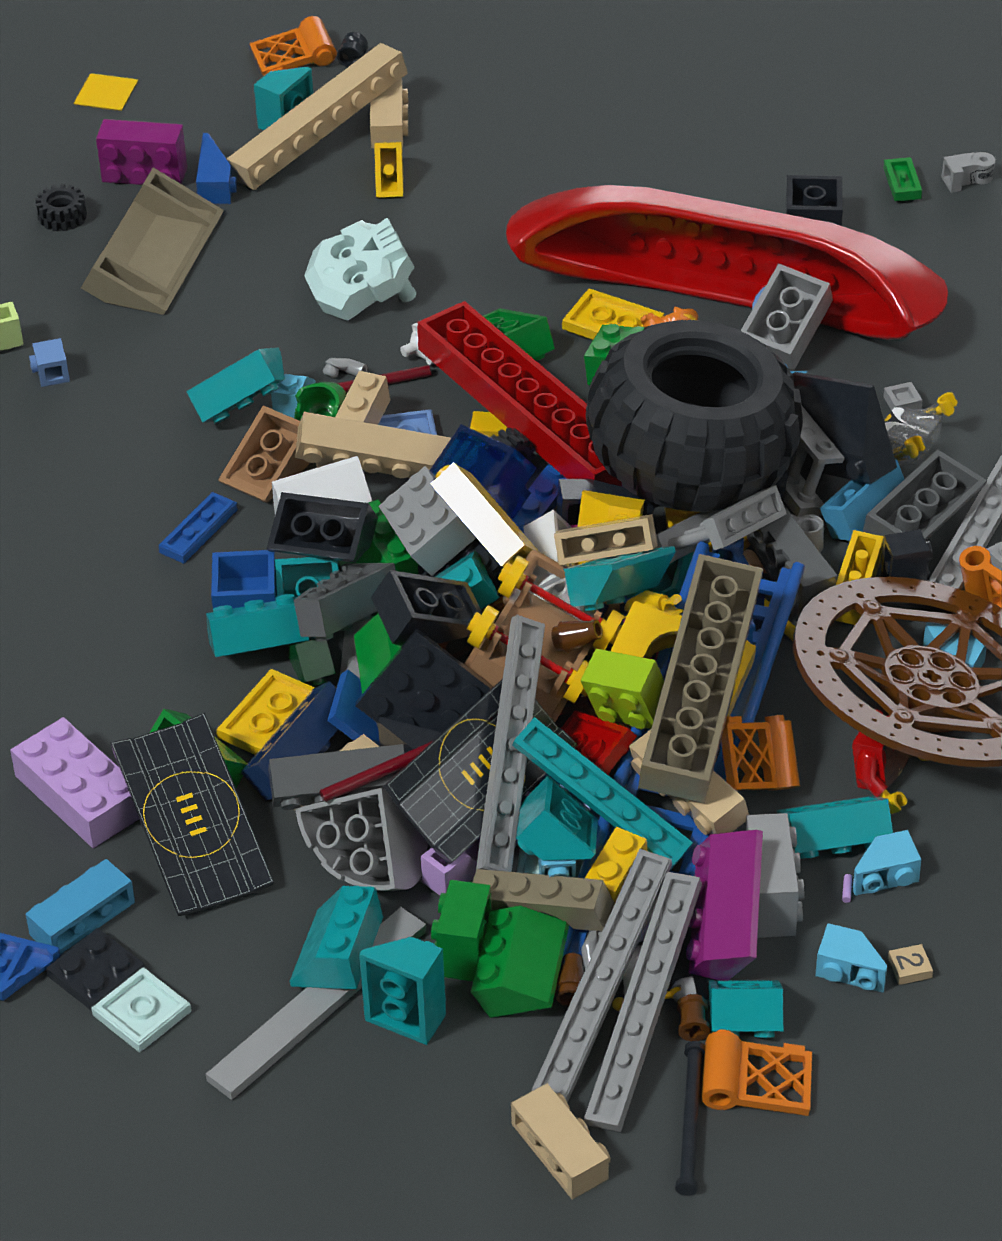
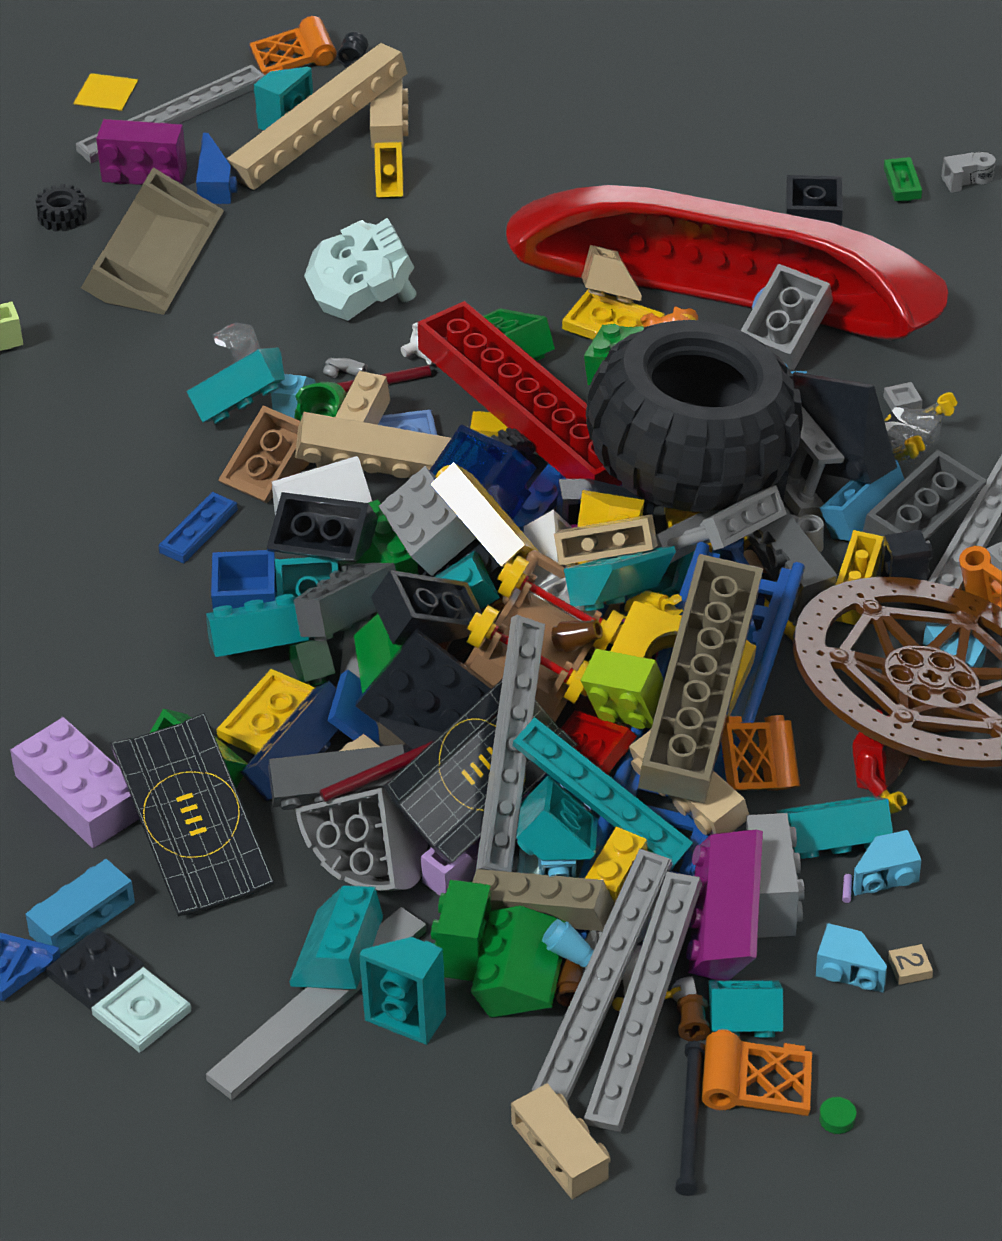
medium blue brick [29,338,70,387] -> none
none -> light grey tile [76,65,265,163]
none -> clear bracket [213,322,261,362]
none -> medium azure cone [542,919,594,968]
none -> tan slope [582,245,642,303]
none -> green tile [819,1097,856,1134]

